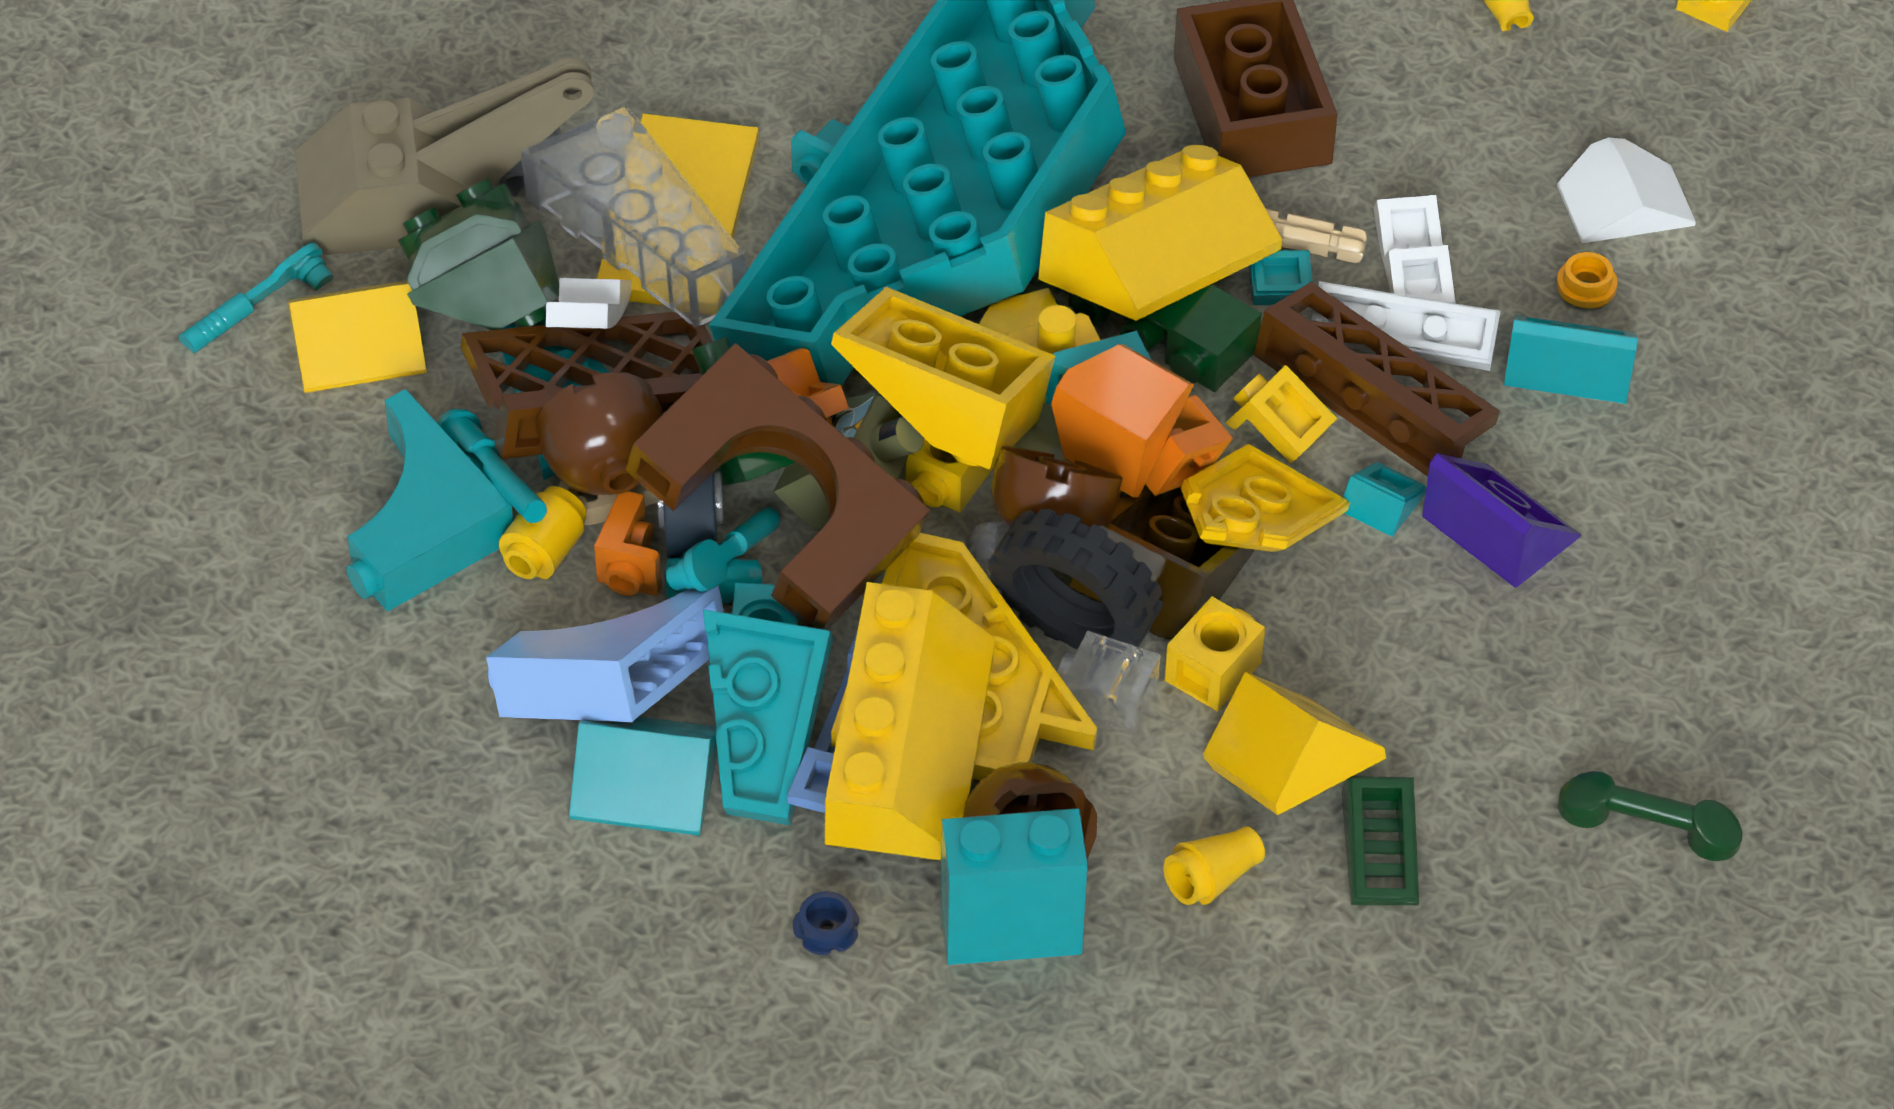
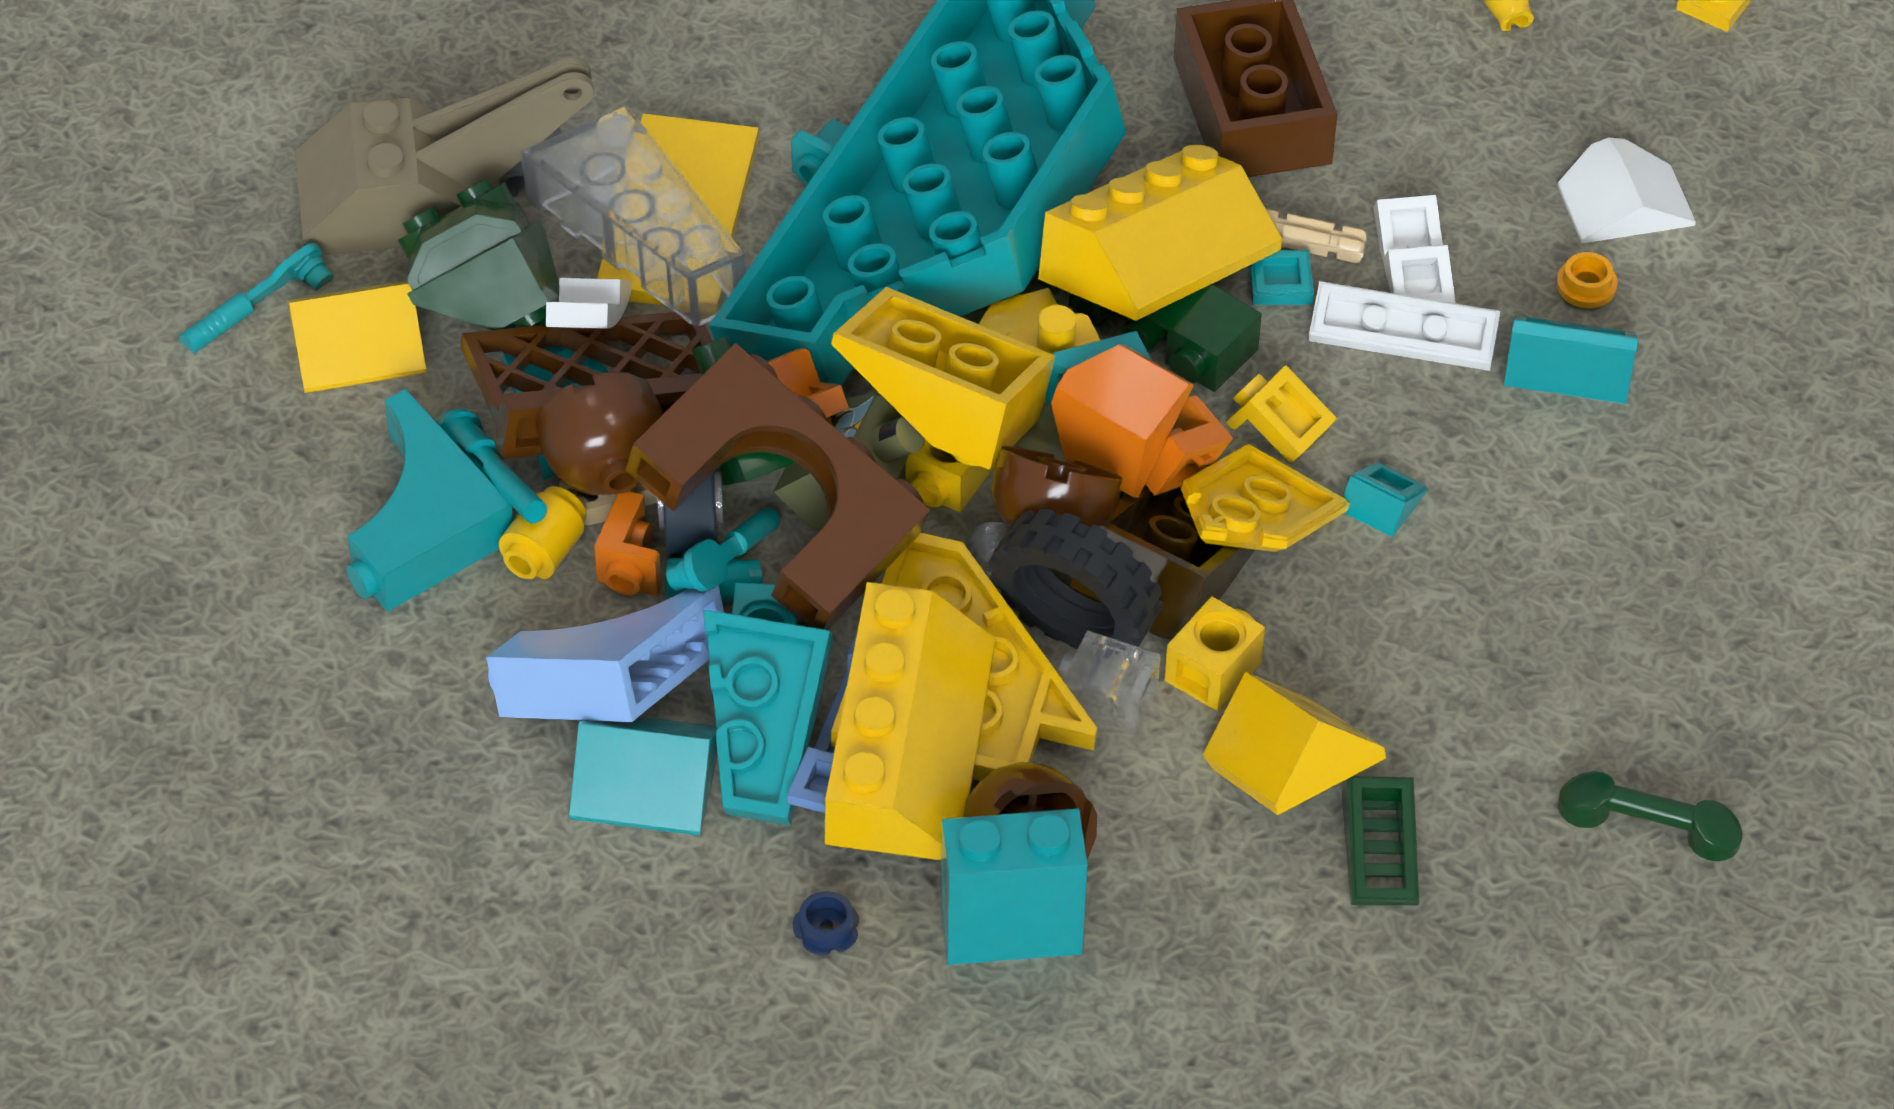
yellow cone [1163,826,1265,905] -> none
reddish brown fence [1254,282,1500,477] -> none
dark purple slope [1422,453,1581,588] -> none

